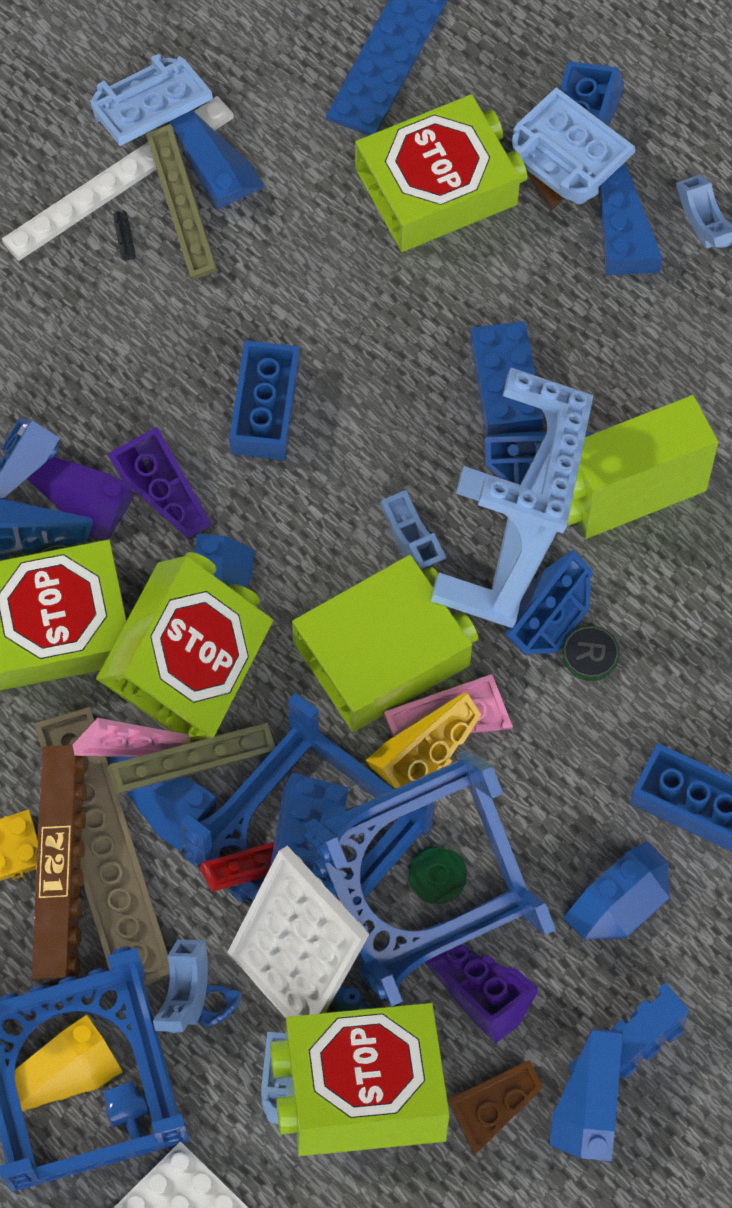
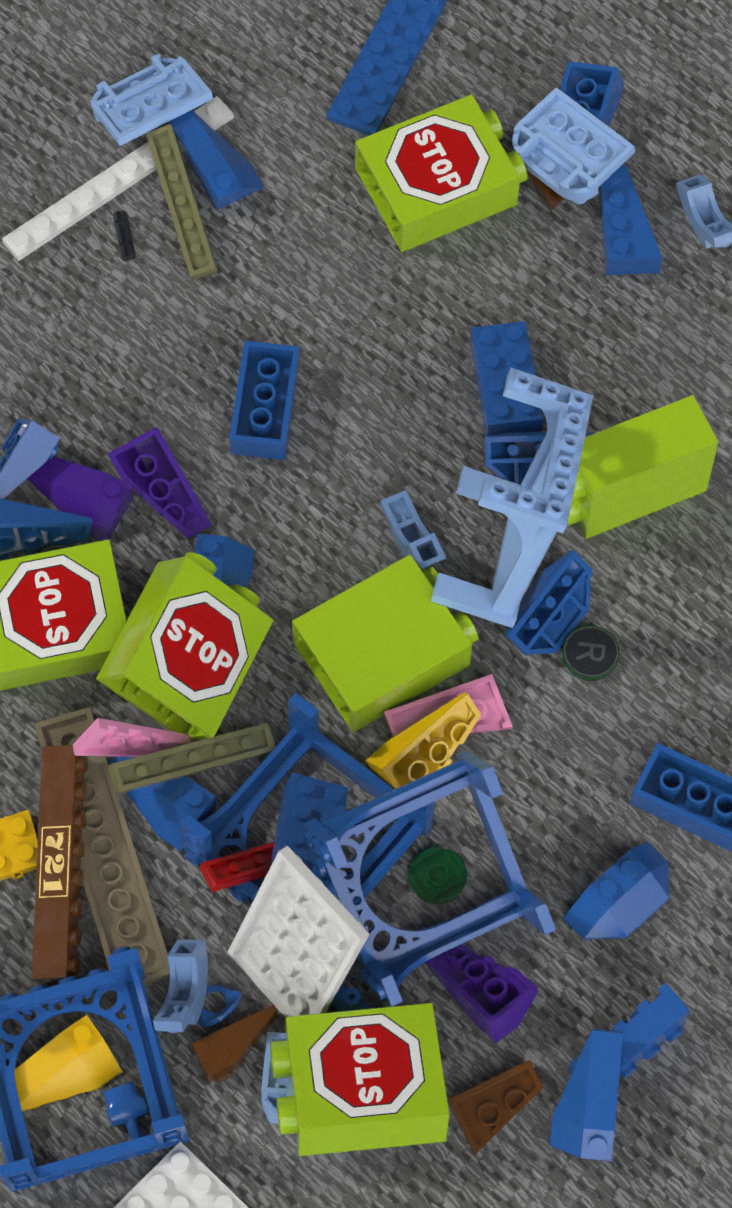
none -> reddish brown slope [192,1004,277,1083]

